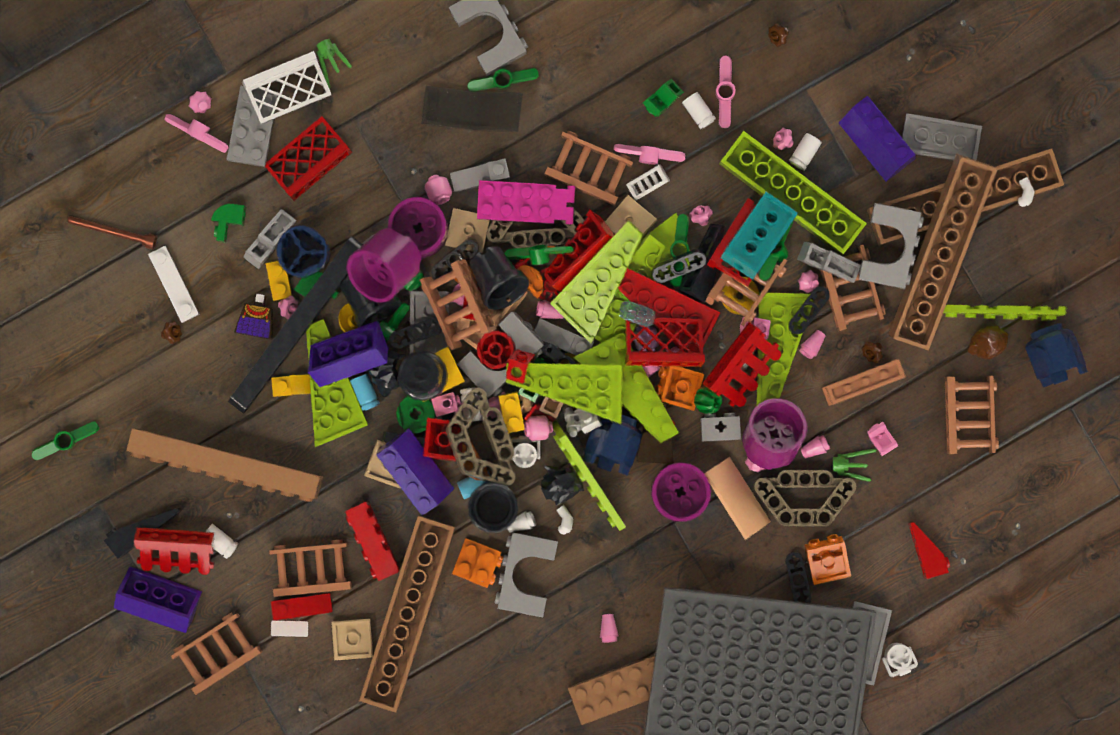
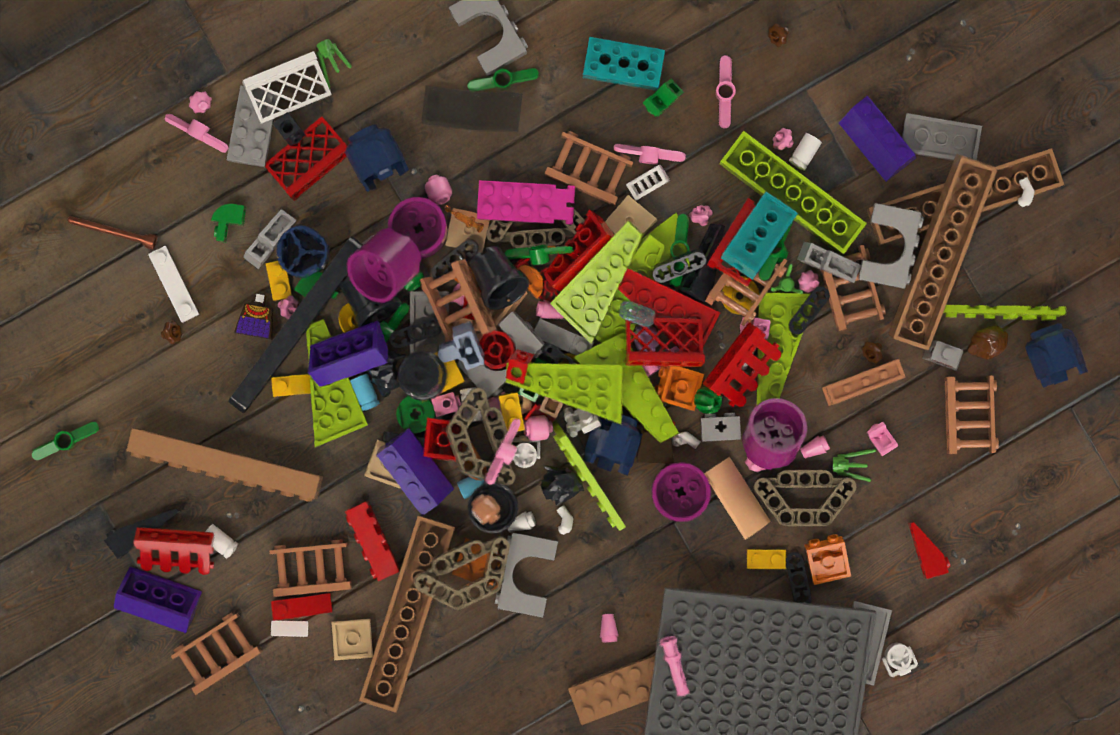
light grey slope [450,159,510,192] -> none
white piece [682,92,716,129] -> none
bright pink cone [800,330,826,359] -> none
none -> black brick [272,112,306,146]
none -> dark blue piece [345,124,409,192]
none -> dark tan piece [413,536,509,610]
none -> sand blue brick [438,321,485,370]
none -> clear orange piece [444,205,484,233]
none -> nougat head [472,495,501,524]
none -> bright pink piece [485,418,520,484]
none -> teal brick [583,37,665,91]
none -> bright pink pin [659,636,689,696]
none -> white arm [672,431,701,449]
none -> yellow plate [747,549,786,569]
none -> bright green plant [771,264,803,294]
none -> light grey torso [922,340,963,371]

